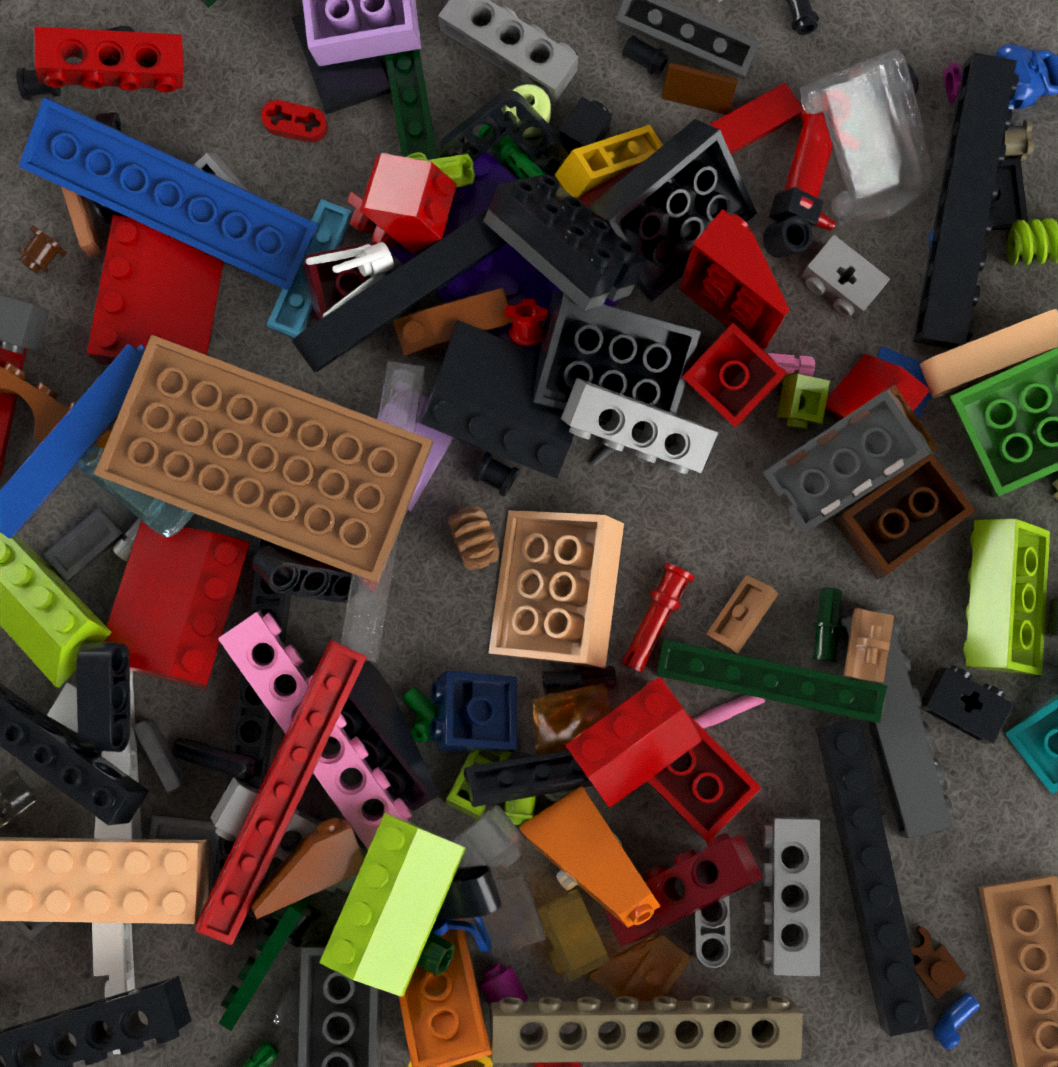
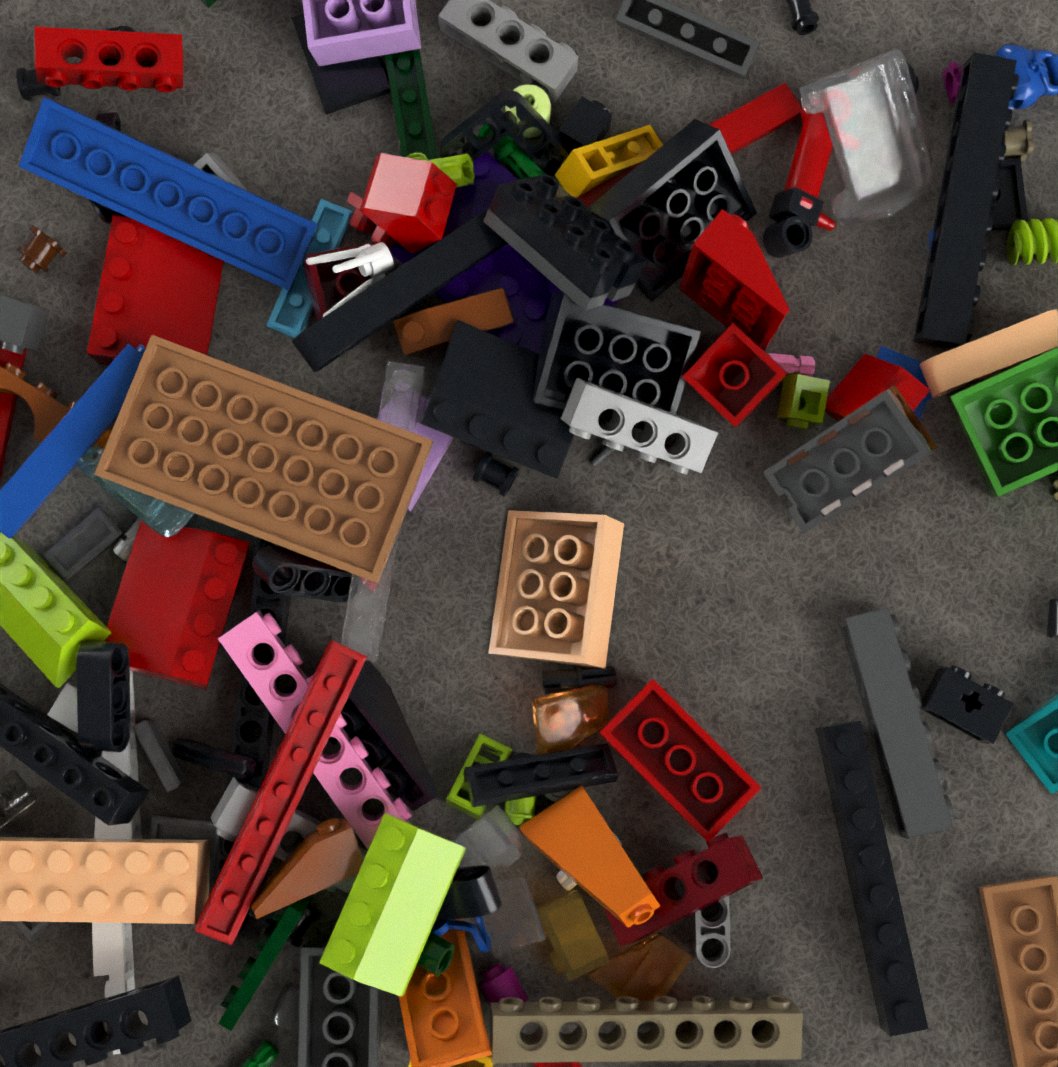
nougat tile [61,186,103,257] -> none
red beam [261,100,328,143] -> none
green arm [402,686,437,743] -> none
dark blue plate [430,671,517,753] -> none
medium nougat gear [448,506,499,571] -> none
red brick [505,298,548,347] -> none
red slope [565,677,702,808] -> none
red pin [621,562,695,673] -> none
black pin [622,35,669,75] -> none
dark green plate [656,639,888,723] -> none
reddish brown slope [661,62,738,115] -> none
bright pink piece [693,695,765,729] -> none
medium nougat plate [706,575,779,654] -> none
light grey brick [761,817,820,976] -> none
light grey brick [801,235,890,320] -> none
dark green axle [812,588,843,662] -> none
reddish brown brick [833,453,976,579] -> none
medium nougat hips [843,608,894,683] -> none
reddish brown plate [909,925,967,999] -> none
blue arm [934,993,980,1049] -> none
lime slope [963,519,1050,676] -> none

